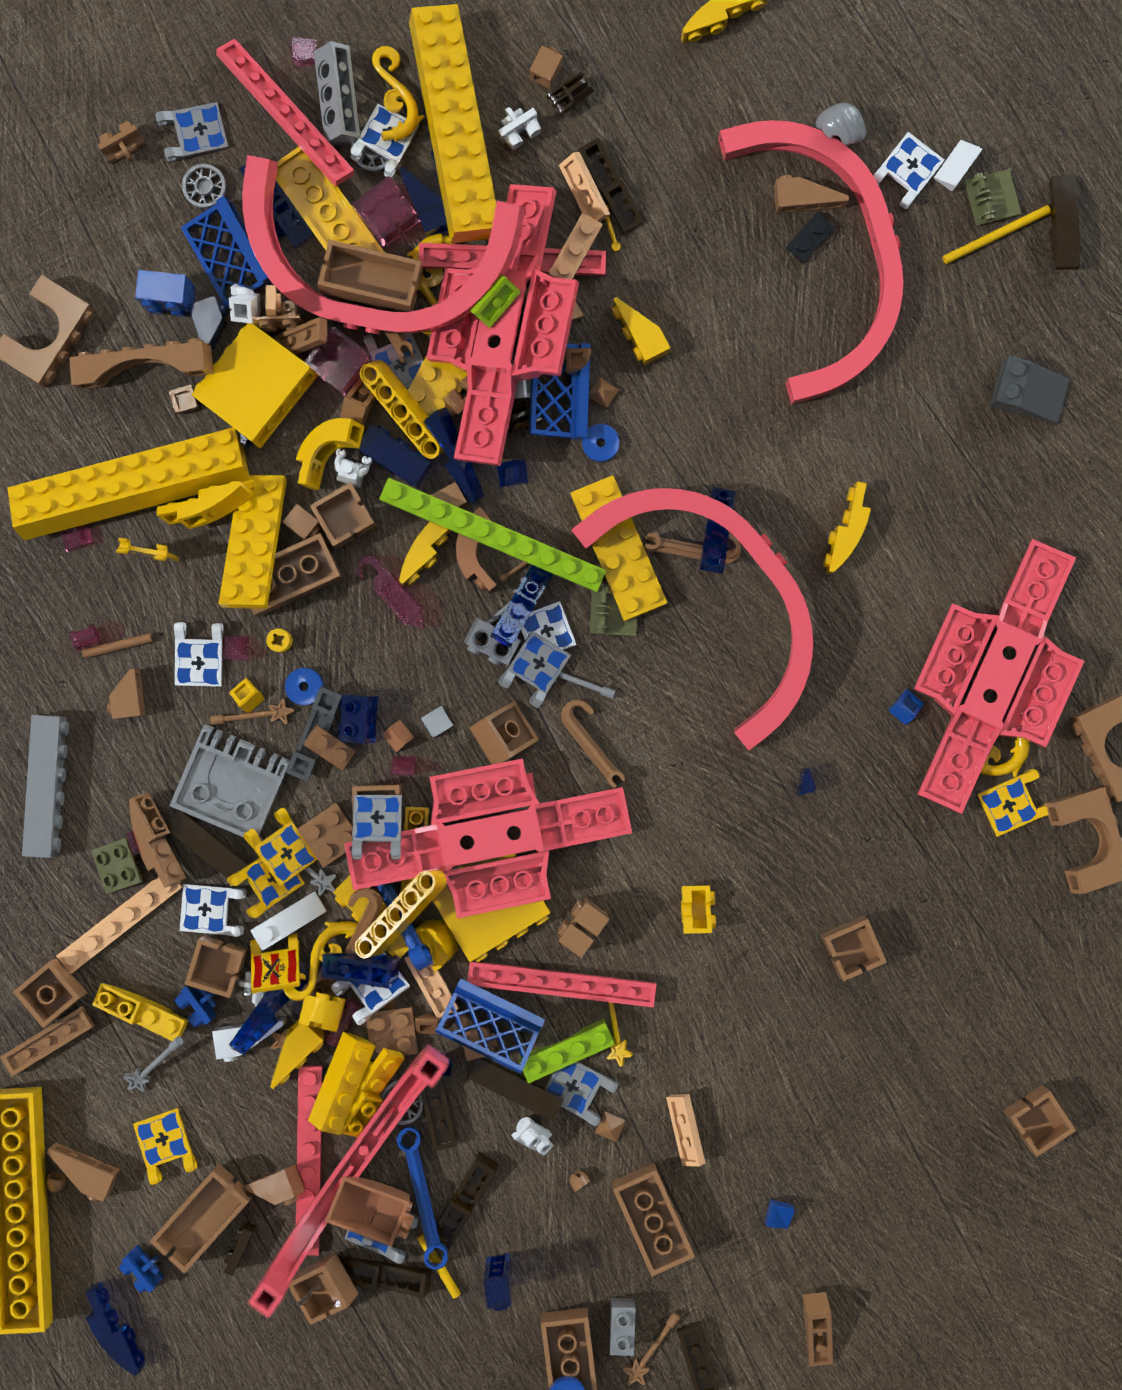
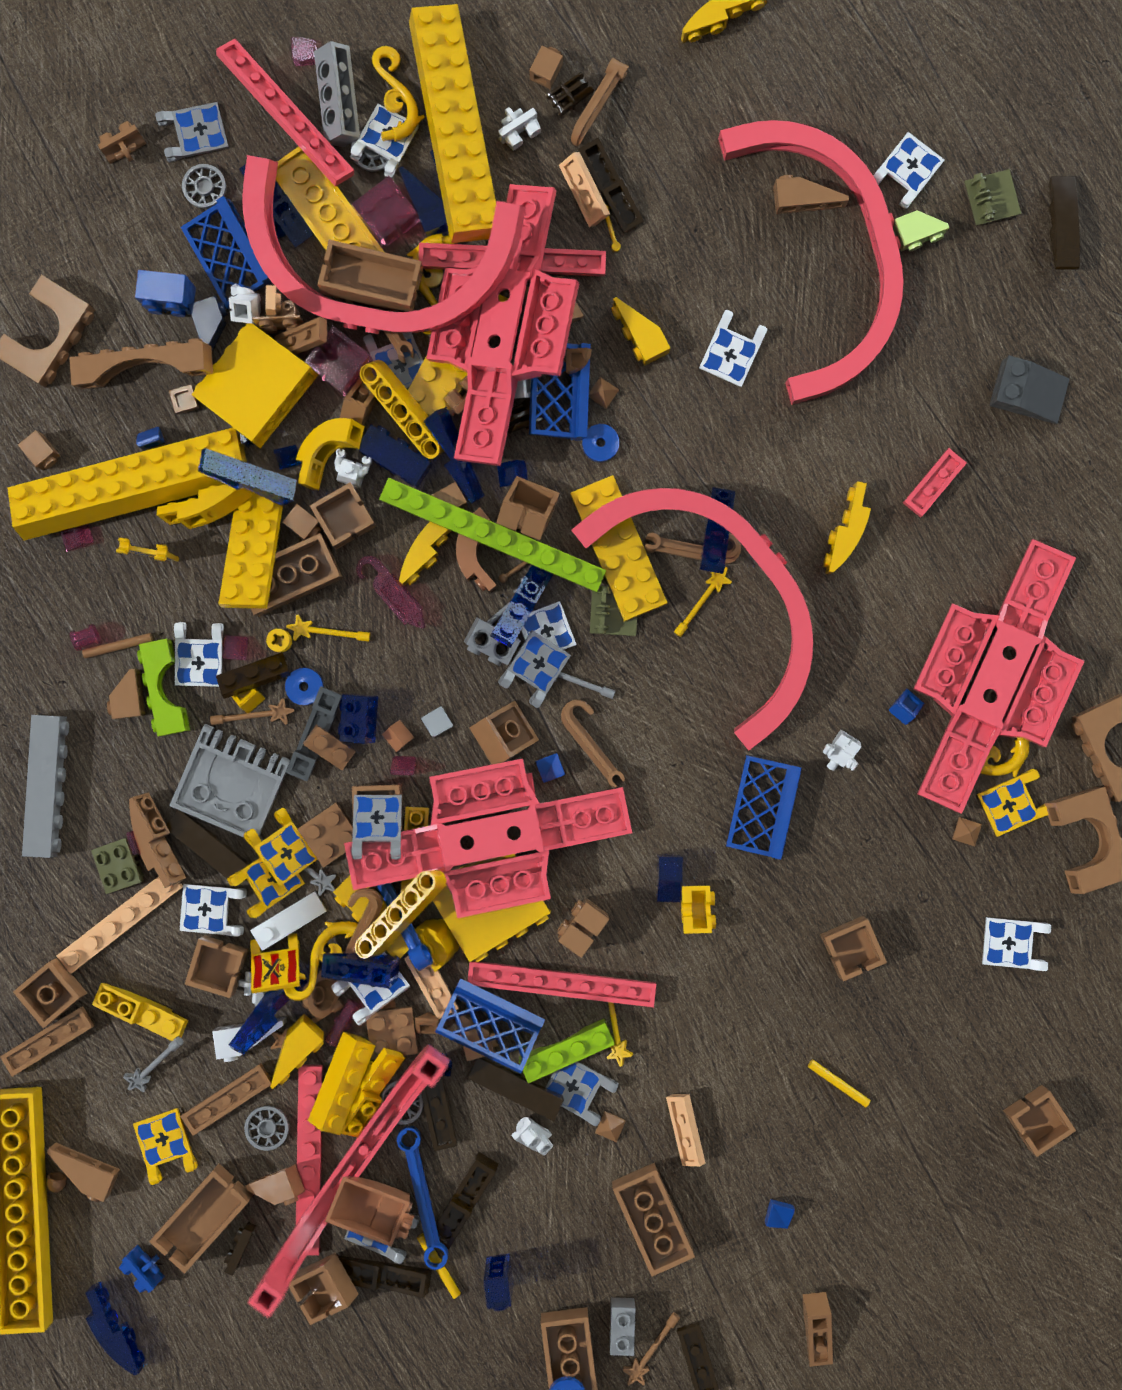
blue hips [175,985,217,1028] -> none
yellow cylinder [298,992,346,1032] -> none
lime plate [471,274,521,328] -> none
light nougat plate [548,213,603,279] -> none
medium nougat hinge [570,1171,590,1192] -> none
black plate [785,212,835,264] -> none
clear blue slope [796,768,816,796] -> none
light grey piece [815,103,866,145] -> none
white slope [933,140,982,191] -> none
yellow piece [942,205,1051,264] -> none
none -> medium nougat brick [18,430,61,470]
none -> blue slope [136,427,165,450]
none -> lime arch [137,639,190,736]
none -> medium nougat plate [180,1063,272,1136]
none -> slope [198,448,297,506]
none -> dark brown plate [216,652,291,699]
none -> light grey wheel [244,1105,289,1151]
none -> clear blue slope [274,445,302,470]
none -> yellow piece [286,615,370,642]
none -> medium nougat piece [496,476,560,540]
none -> blue slope [535,753,565,783]
none -> medium nougat piece [571,58,629,147]
none -> clear blue slope [657,855,683,902]
none -> yellow piece [674,567,732,637]
none -> white flag [699,310,767,387]
none -> blue fence [726,755,802,860]
none -> yellow bar [808,1059,871,1108]
none -> white piece [823,730,861,771]
none -> yellowish green slope [893,210,949,251]
none -> coral plate [903,448,967,517]
none -> medium nougat slope [952,817,982,846]
none -> white flag [982,917,1051,971]

